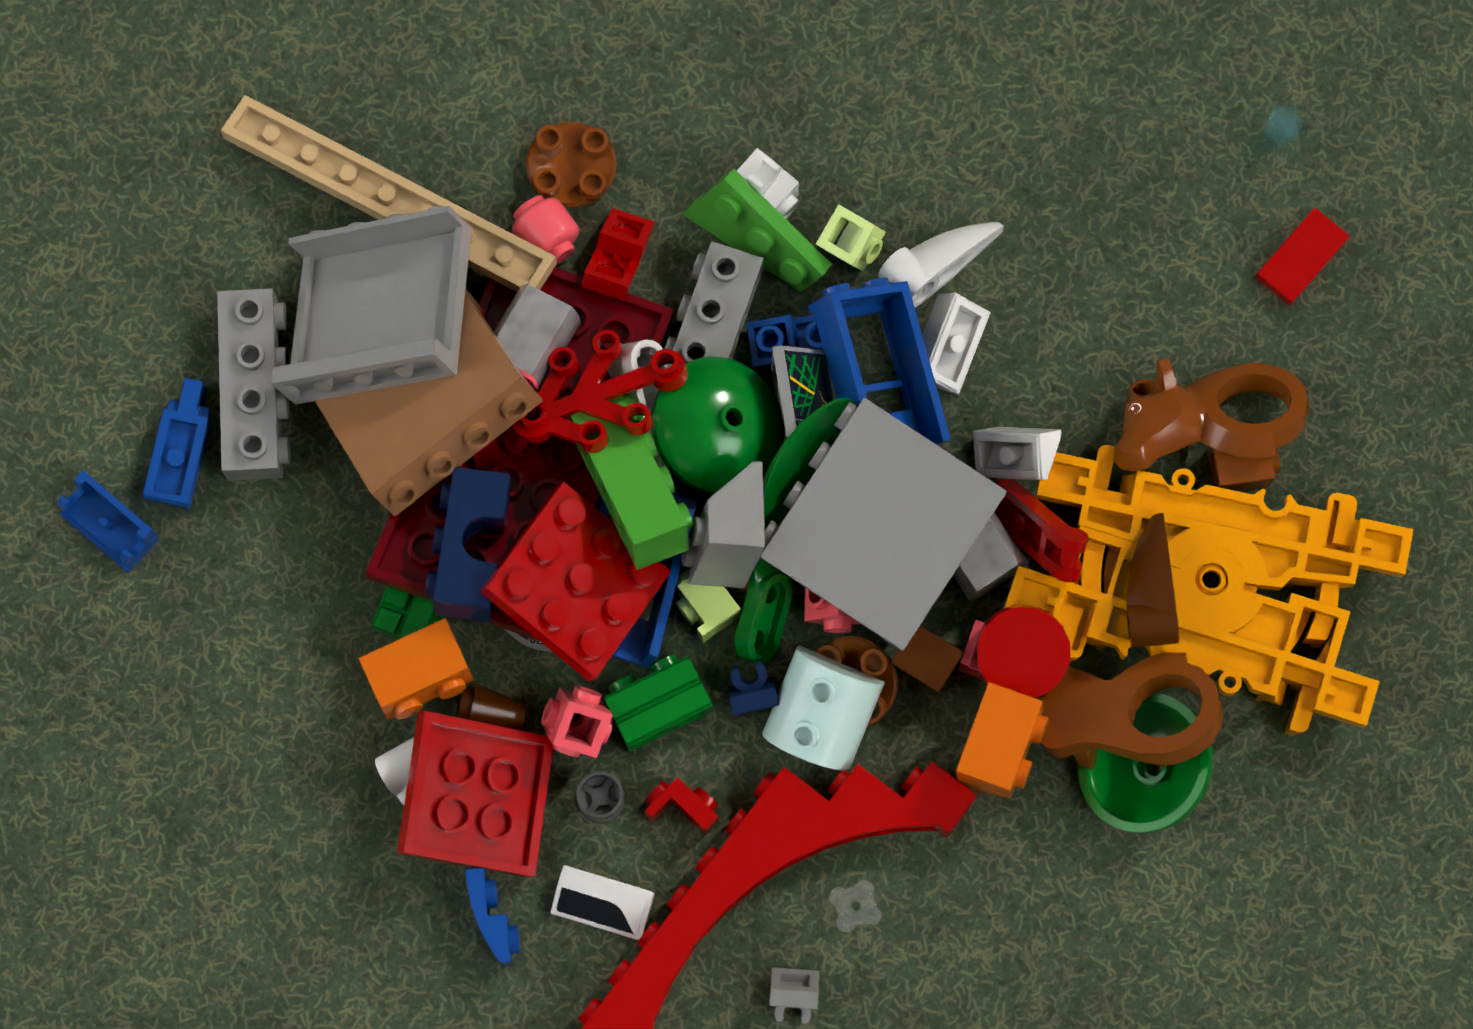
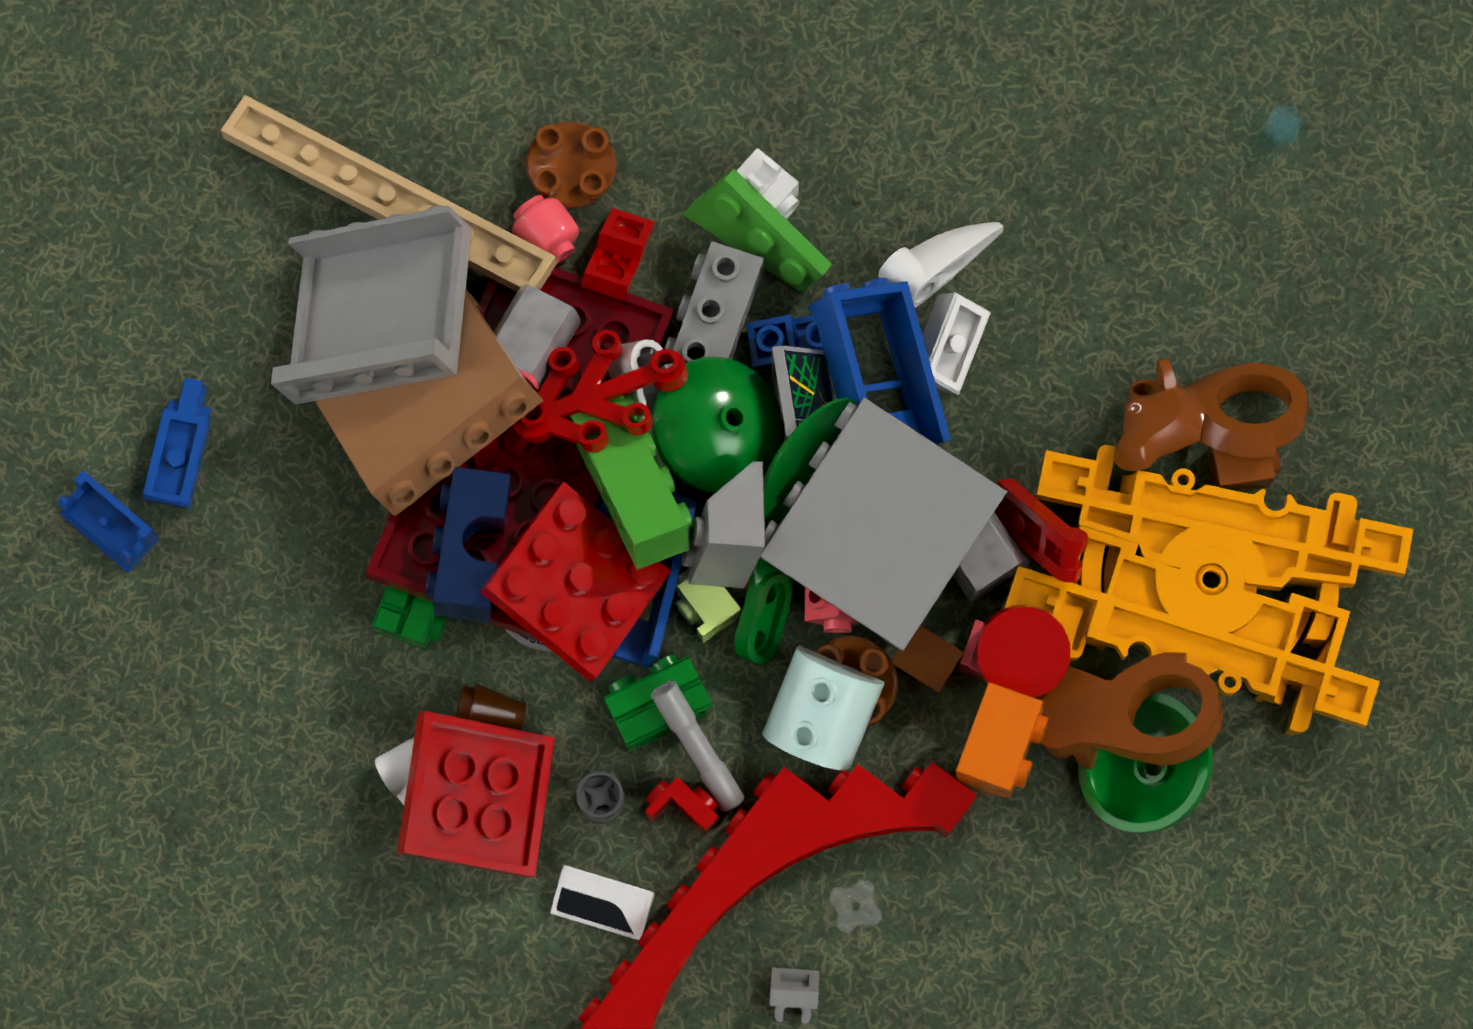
light grey brick [217,288,291,481] -> none
orange slope [359,618,474,720] -> none
blue slope [465,868,520,966] -> none
coral brick [541,685,613,758] -> none
dark blue tile [729,659,779,715] -> none
yellowish green brick [816,204,886,271] -> none
white slope [973,427,1061,480] -> none
reddish brown piece [1127,513,1179,648] -> none
red tile [1255,208,1350,306] -> none
none -> light grey piece [650,681,745,812]

